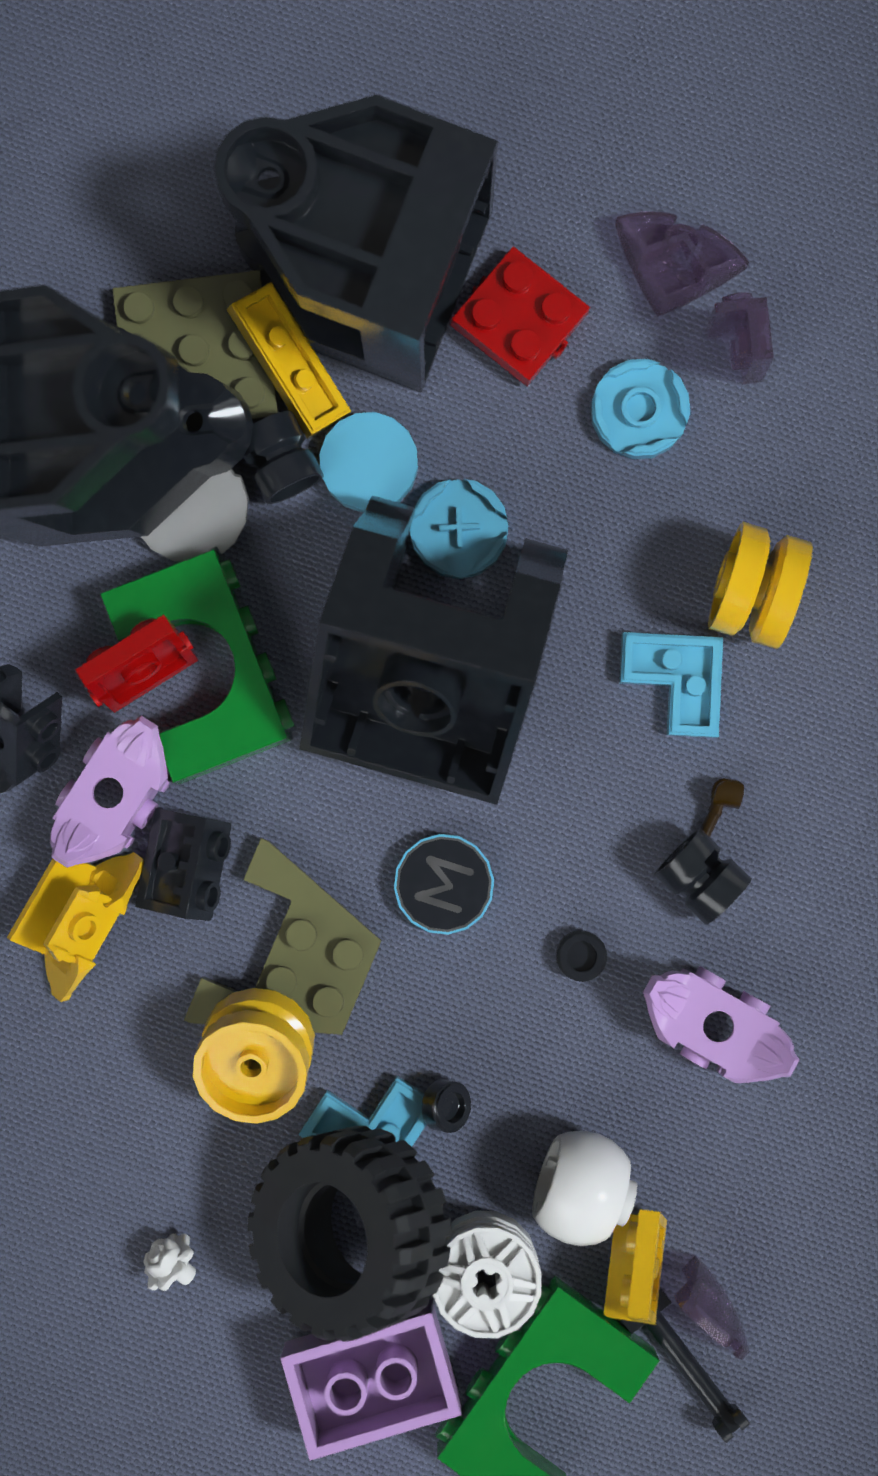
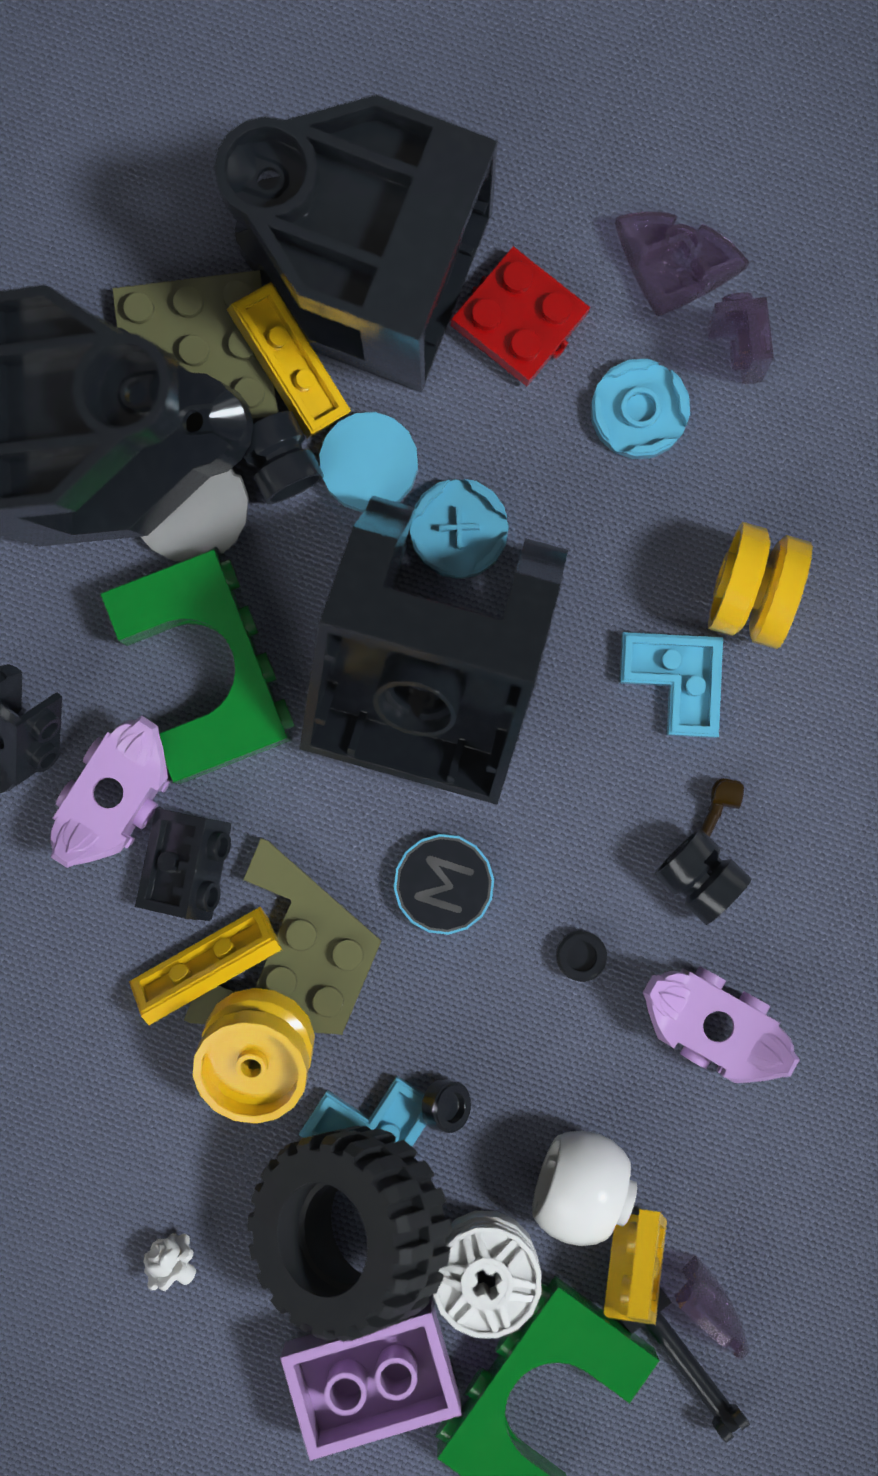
yellow piece [7,852,144,1002] -> none
red plate [75,614,199,713] -> none
none -> yellow tile [129,906,282,1025]

